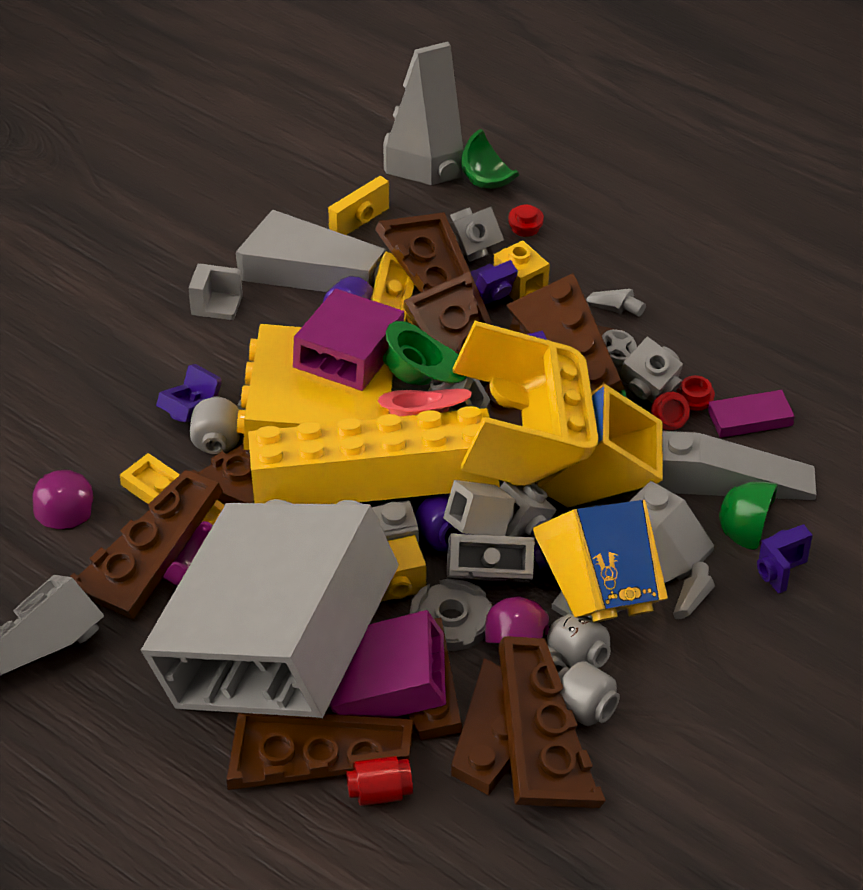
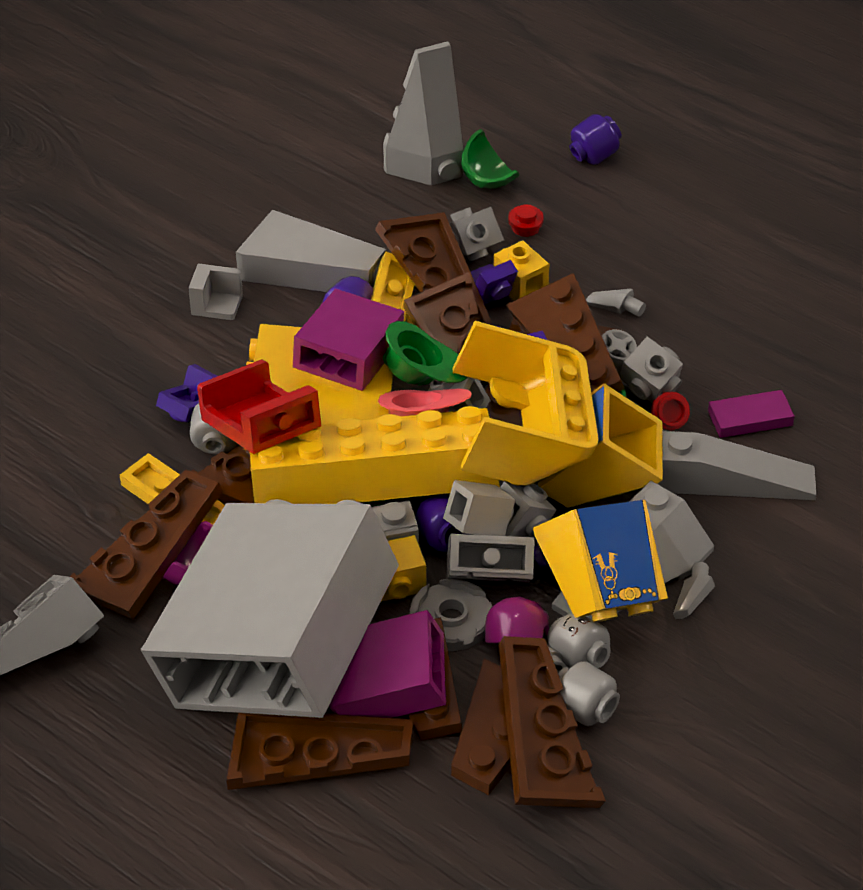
magenta hair [32,470,94,529] -> none
yellow plate [328,176,389,235] -> none
red brick [346,756,413,806] -> none
red plate [676,375,715,411] -> none
green helmet [719,482,778,550] -> none
dark purple bracket [757,524,813,594] -> none
none -> red panel [197,359,322,454]
none -> dark purple head [569,114,622,165]

